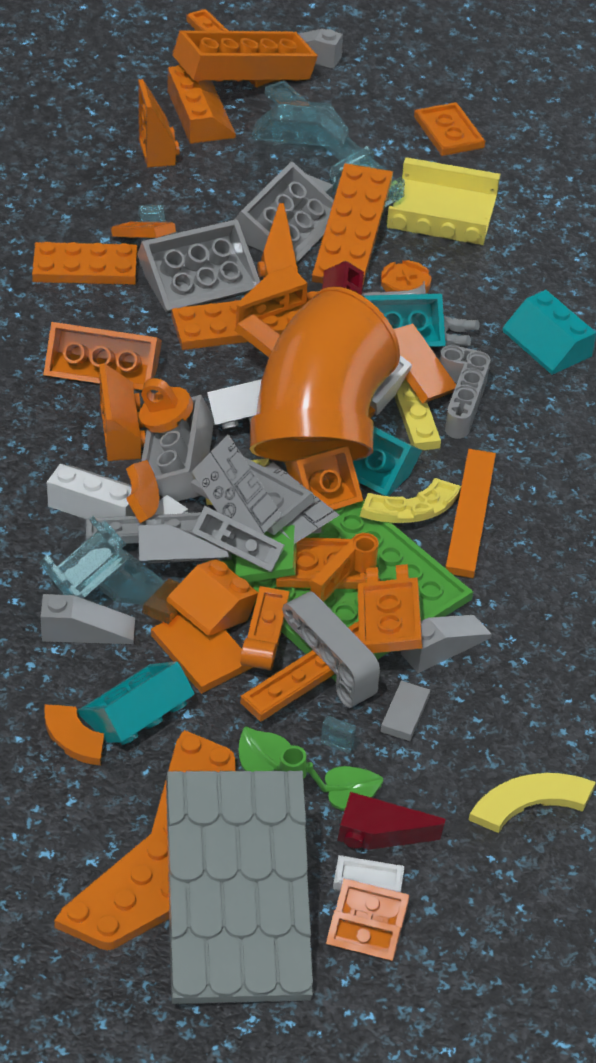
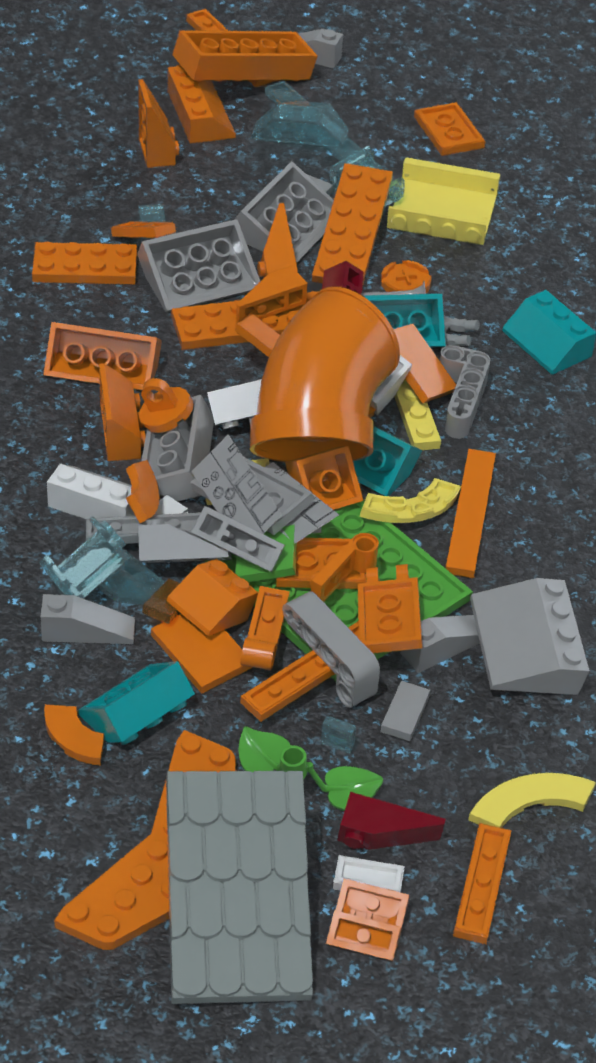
none -> orange tile [453,823,512,944]
none -> light grey slope [470,578,589,695]

